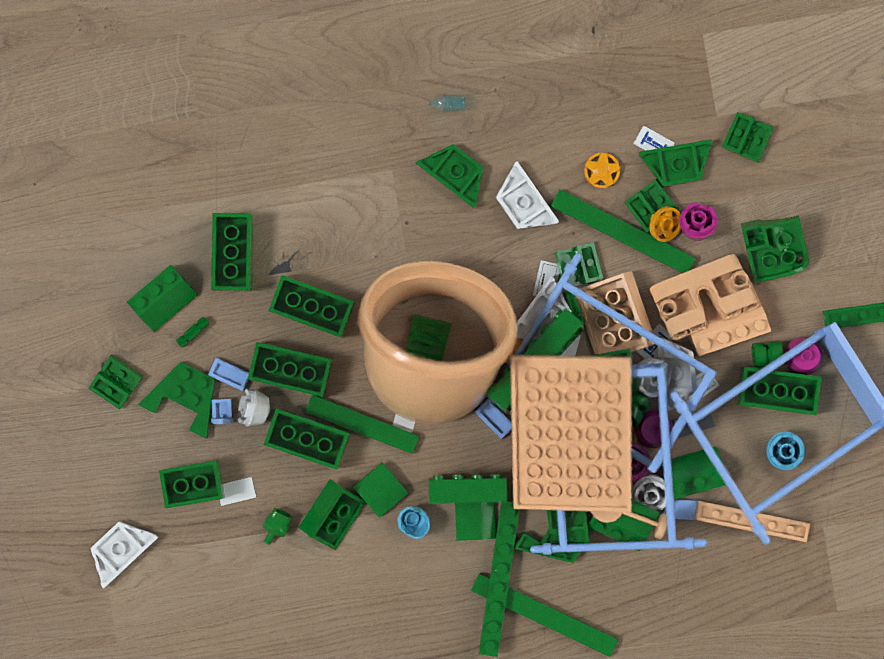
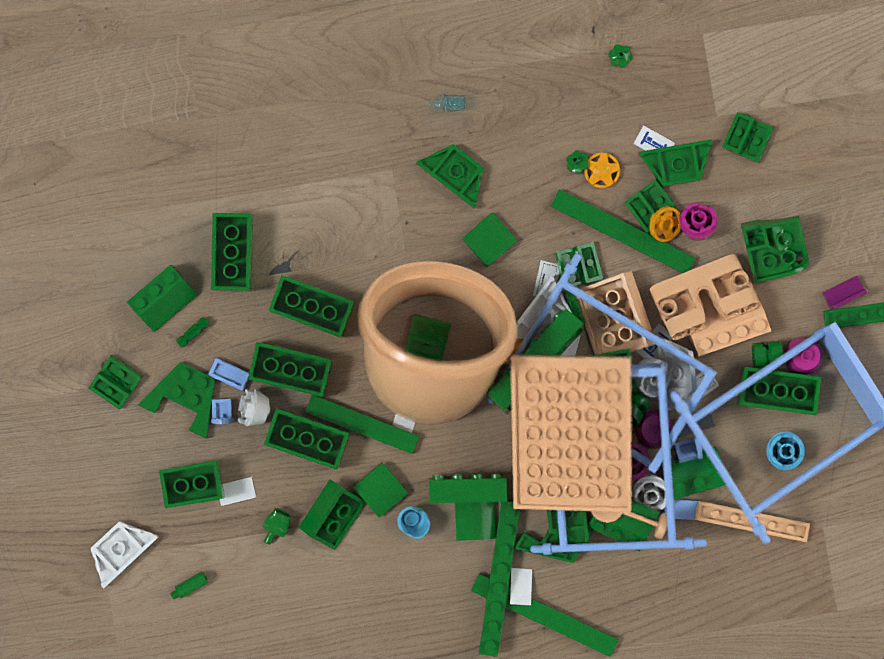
light blue tile [475,399,512,439] -> none
white wing [496,161,559,229] -> none
none -> green cylinder [170,571,209,599]
none -> green slope [462,212,518,267]
none -> white sticker [510,568,532,605]
none -> green plant [566,150,589,174]
none -> green plant [608,44,632,68]
none -> light blue tile [674,437,703,463]
none -> magenta panel [822,276,869,310]

